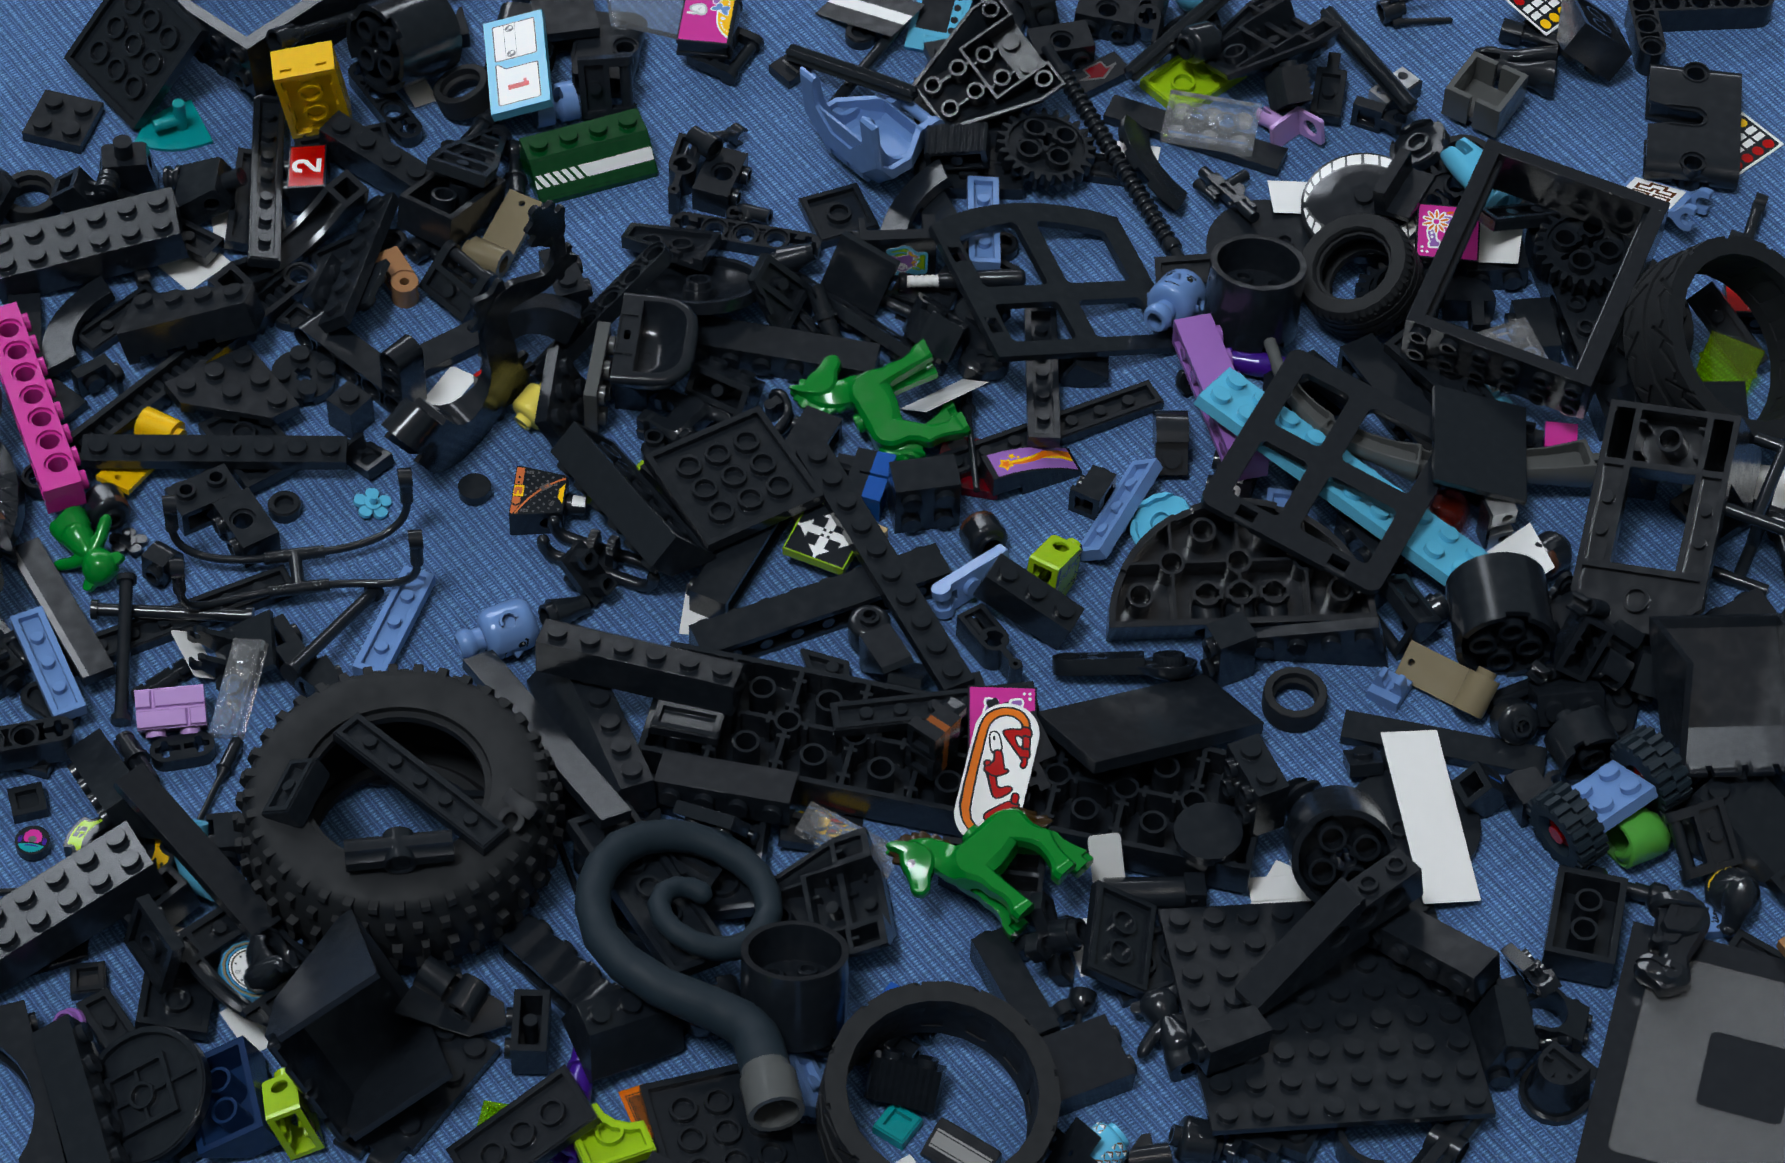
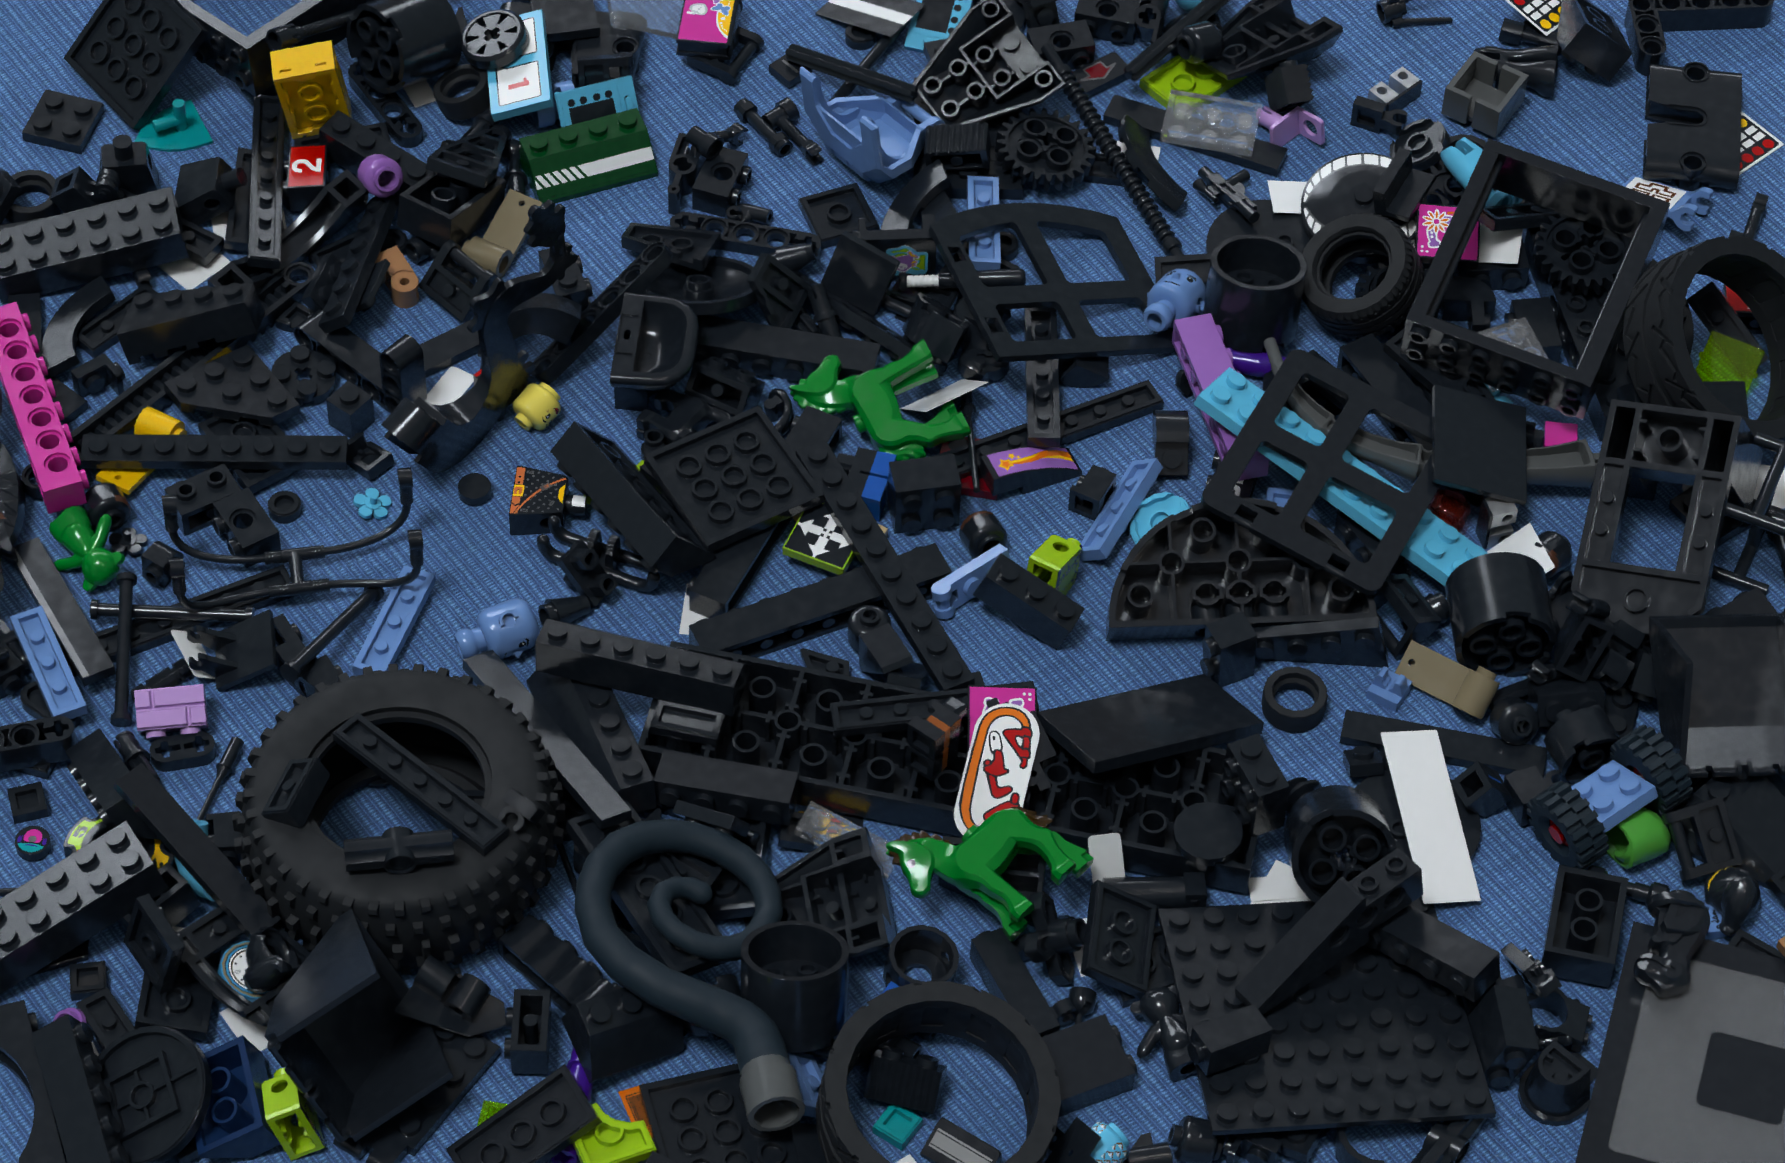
black bush [163,165,182,193] -> none
clear plate [208,638,269,740] -> none
black plate [535,346,586,447] -> none
dark grey plate [583,321,616,433] -> none
black piece [956,603,1023,684] -> none
black beam [1052,650,1198,681] -> none
black hinge [1310,52,1347,124] -> none
black axle [1320,6,1418,114] -> none
none -> medium lavender head [357,154,403,198]
none -> black wheel [461,9,529,70]
none -> medium azure container [554,75,639,127]
none -> black bar [734,98,793,157]
none -> black brick [762,97,824,166]
none -> black piece [883,925,959,987]

